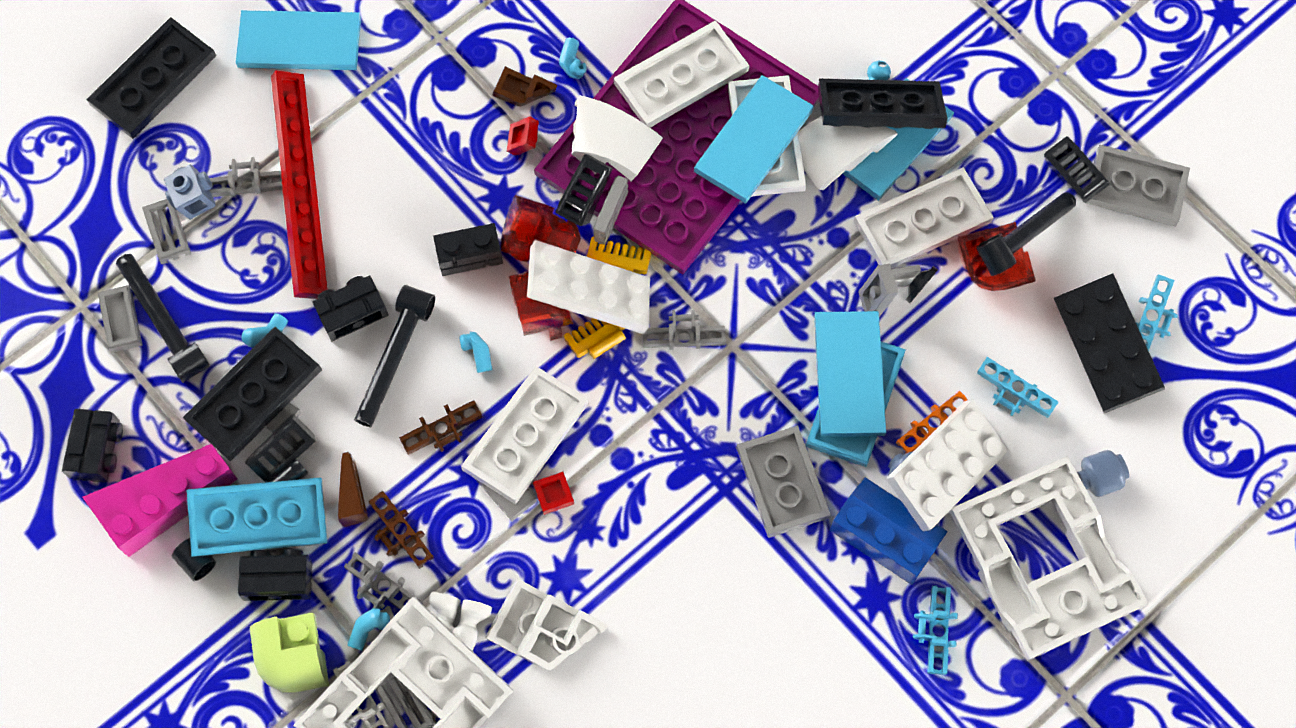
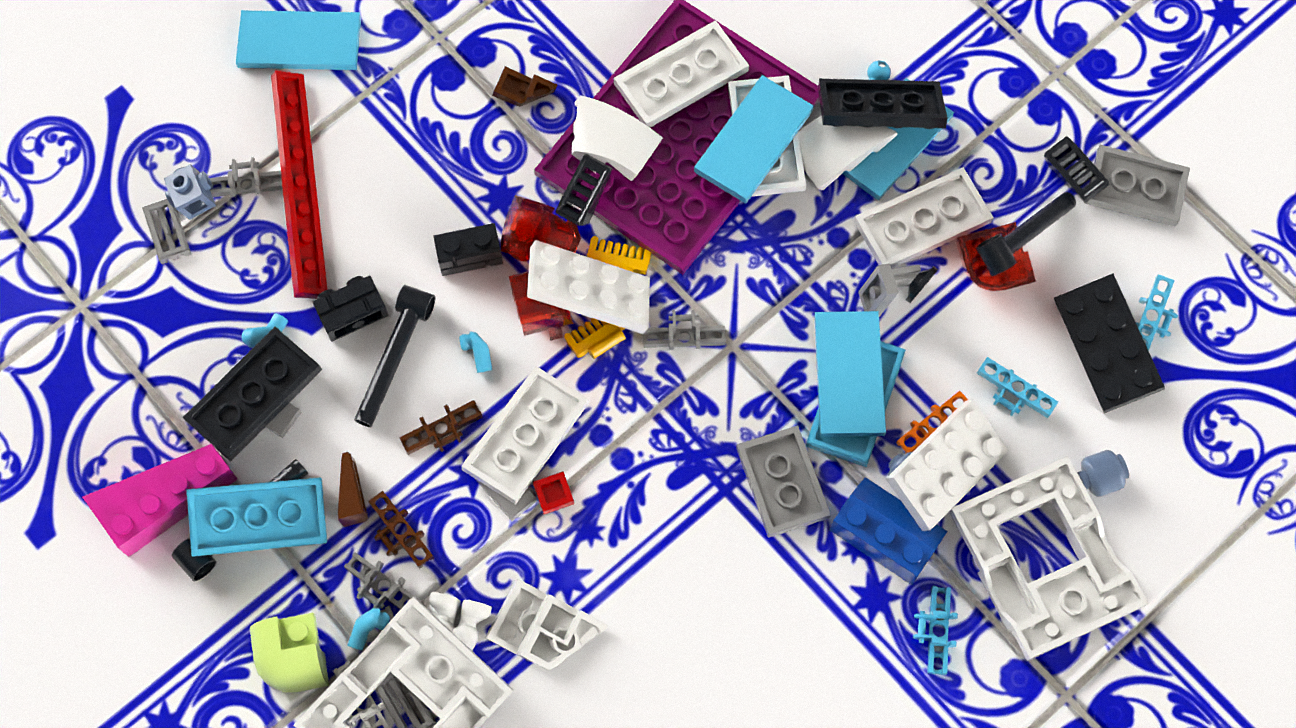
black brick [61,409,123,483] -> none
black plate [86,17,217,139] -> none
light grey tile [98,285,142,353] -> none
black piece [116,254,210,383] -> none
black brick [238,549,312,601] -> none
black slope [245,414,316,483] -> none
red plate [506,116,539,156] -> none
medium azure arm [559,38,587,79] -> none
light grey tile [593,176,628,245] -> none

